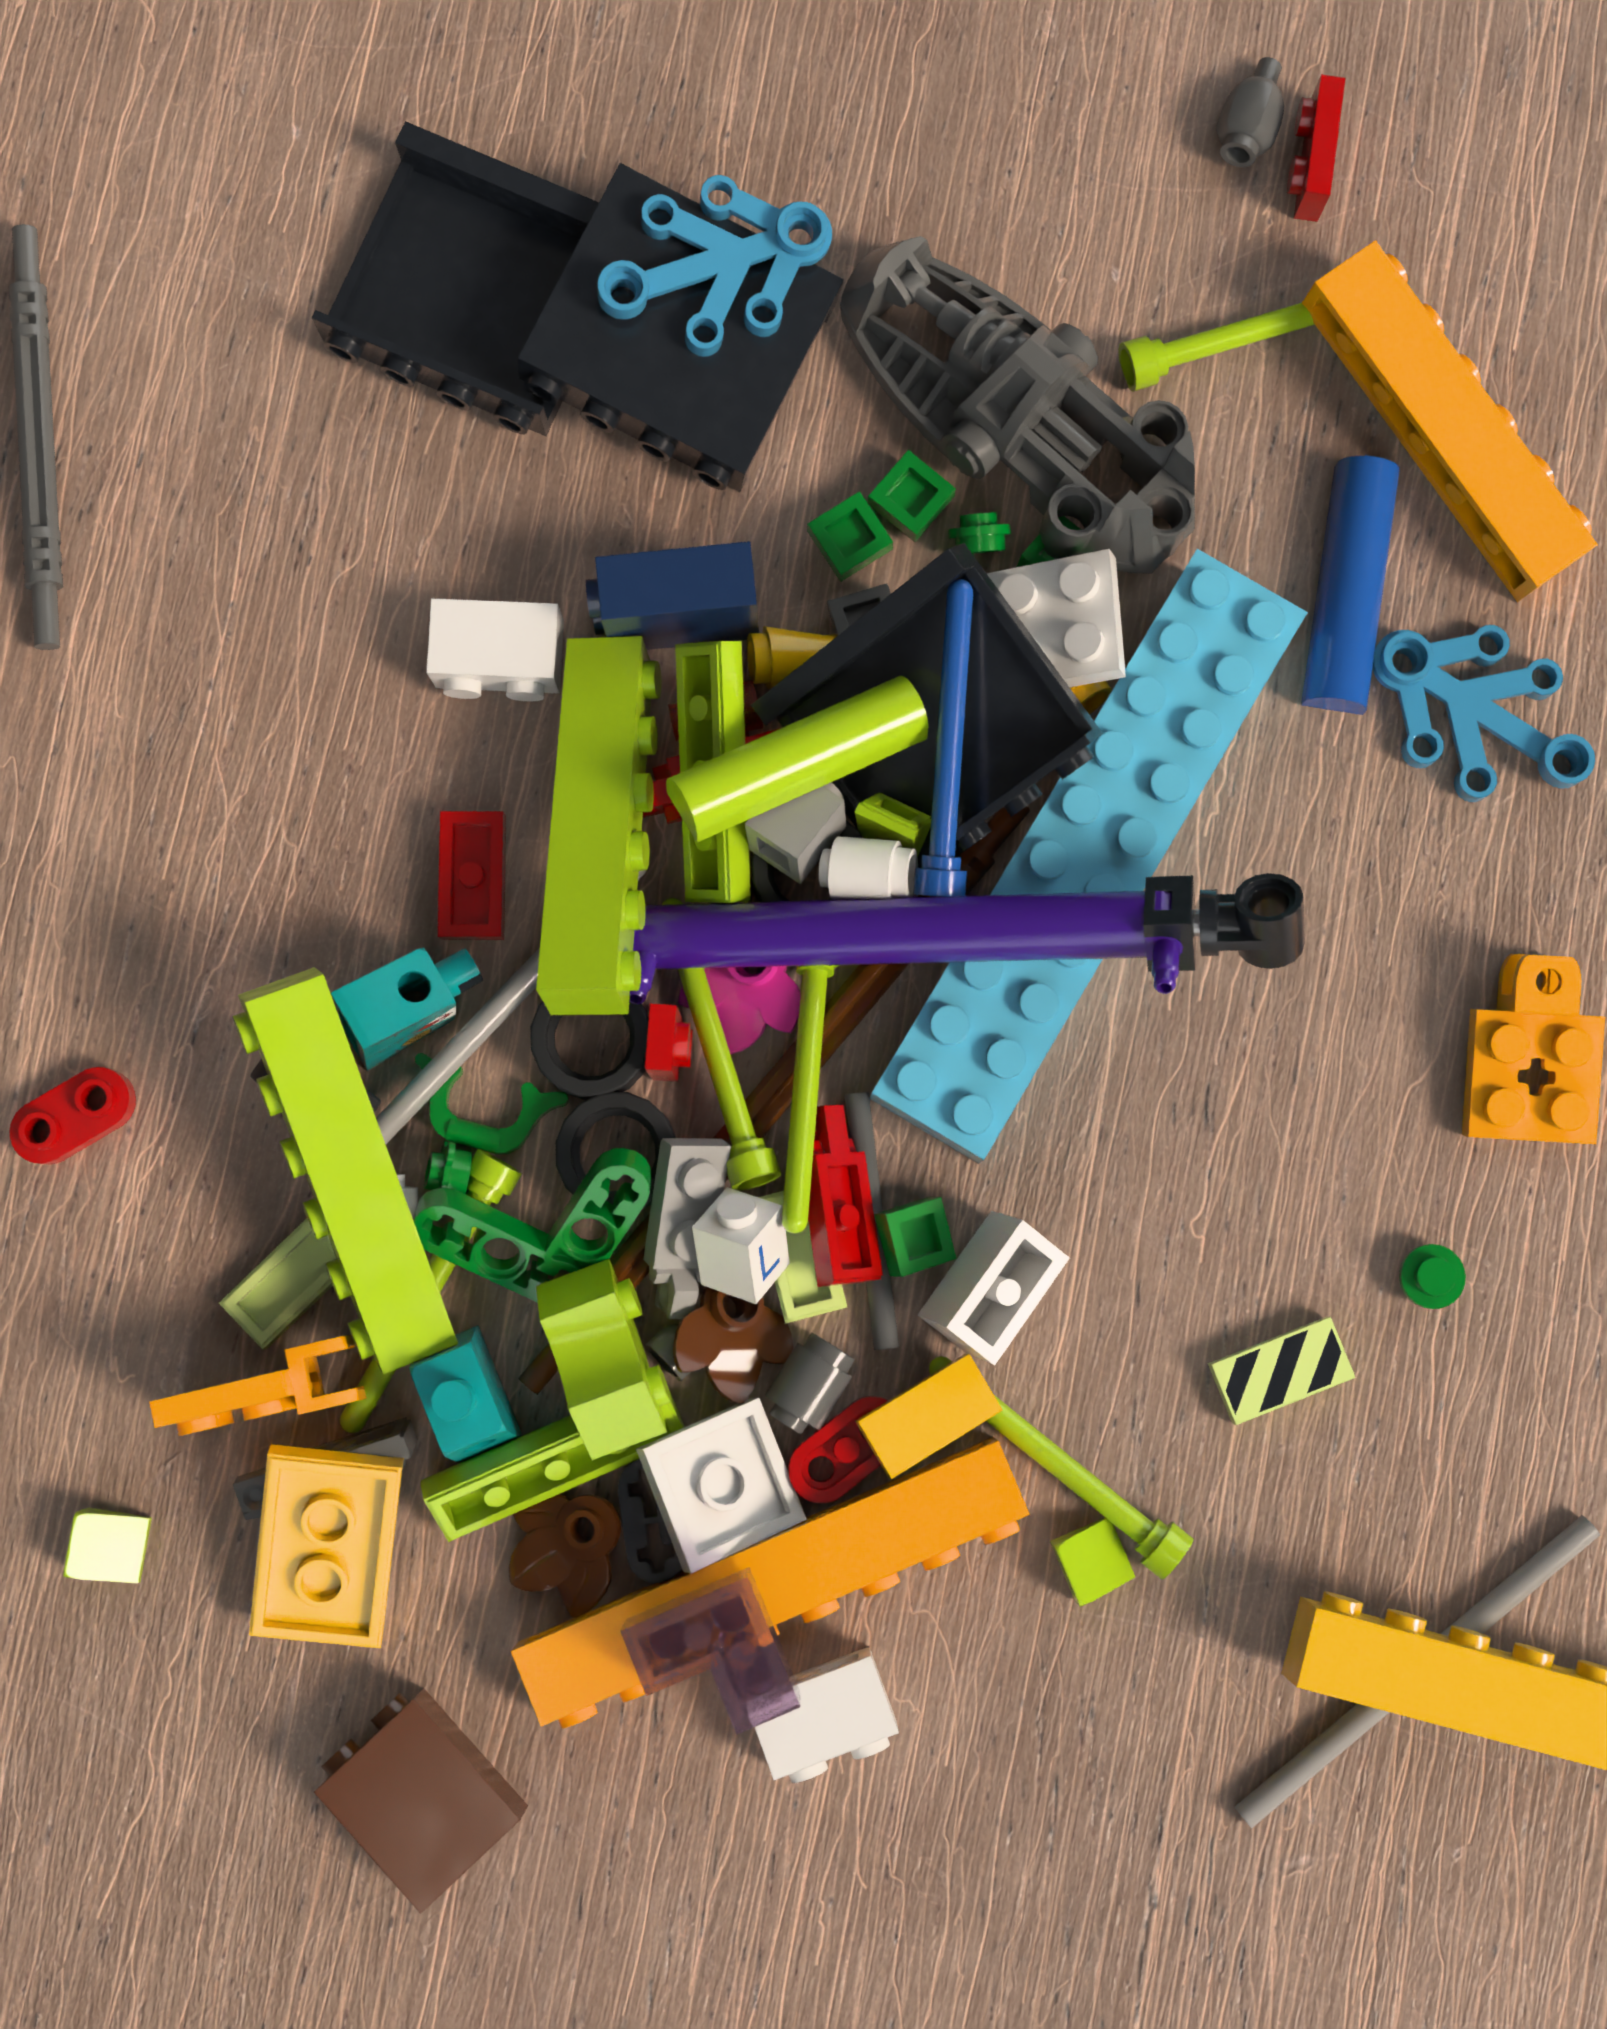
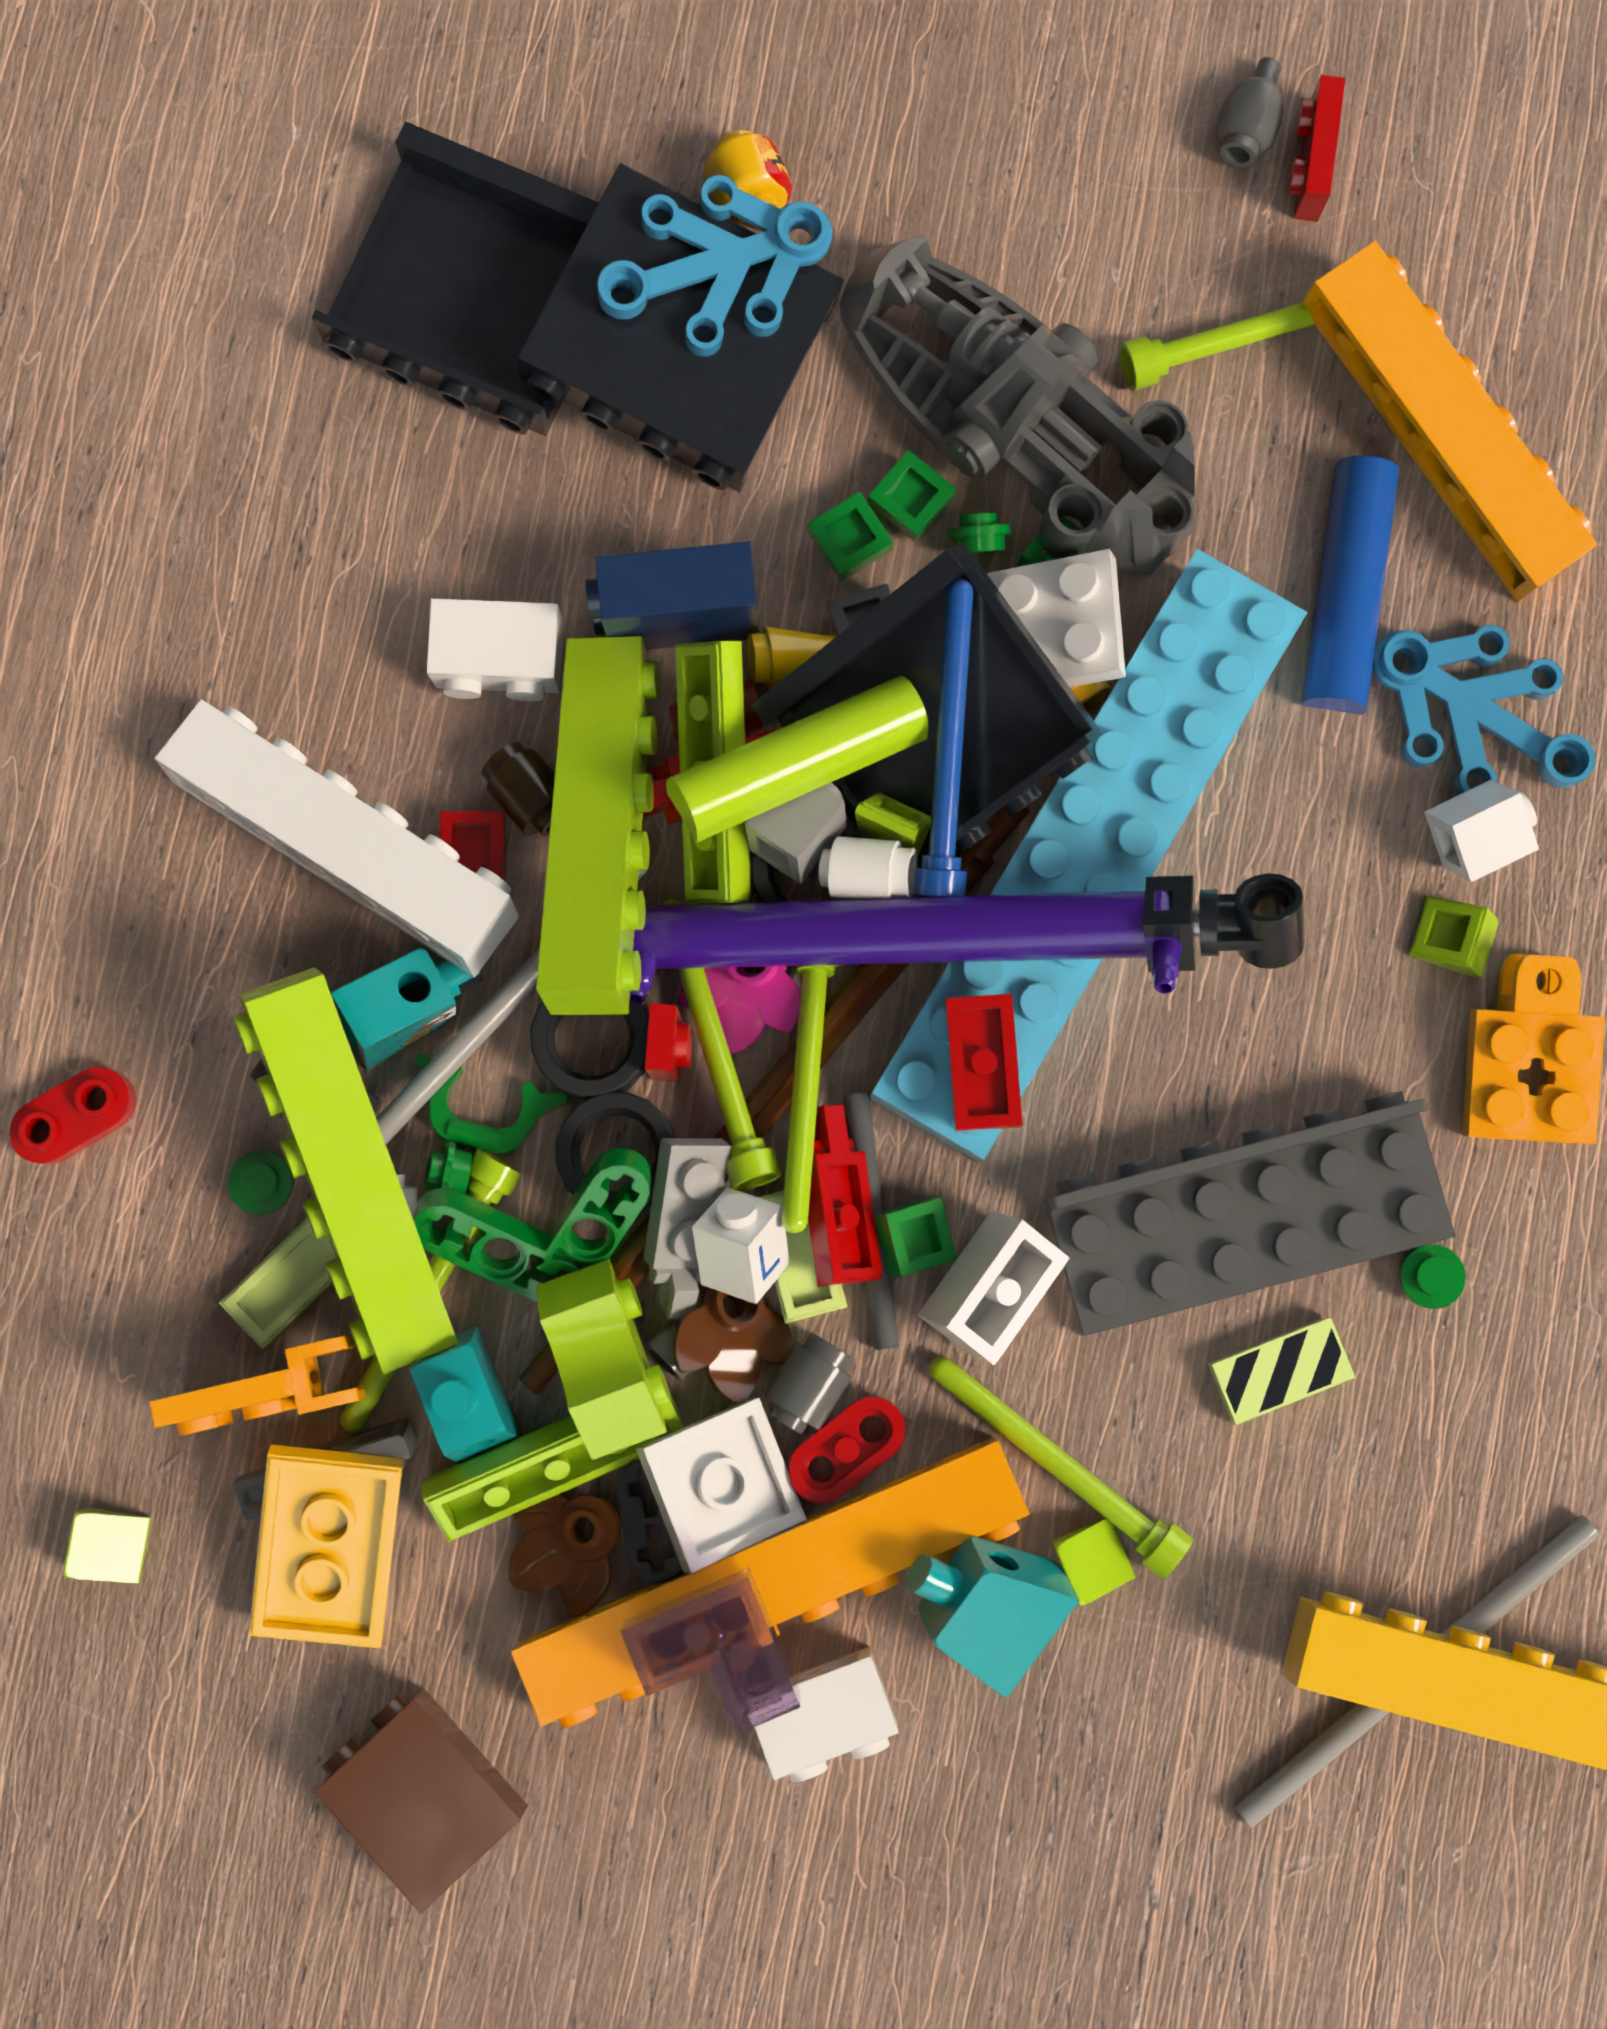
dark grey axle [8,224,63,650] -> none
yellow tile [855,1353,1003,1479] -> none
none -> white brick [154,699,519,978]
none -> green plate [228,1150,294,1215]
none -> dark brown brick [481,741,555,836]
none -> yellow head [704,130,792,229]
none -> teal torso [907,1536,1080,1697]
none -> red plate [944,994,1023,1132]
none -> dark grey bracket [1044,1091,1456,1336]
none -> lime slope [1409,896,1498,978]
none -> white brick [1424,779,1539,882]

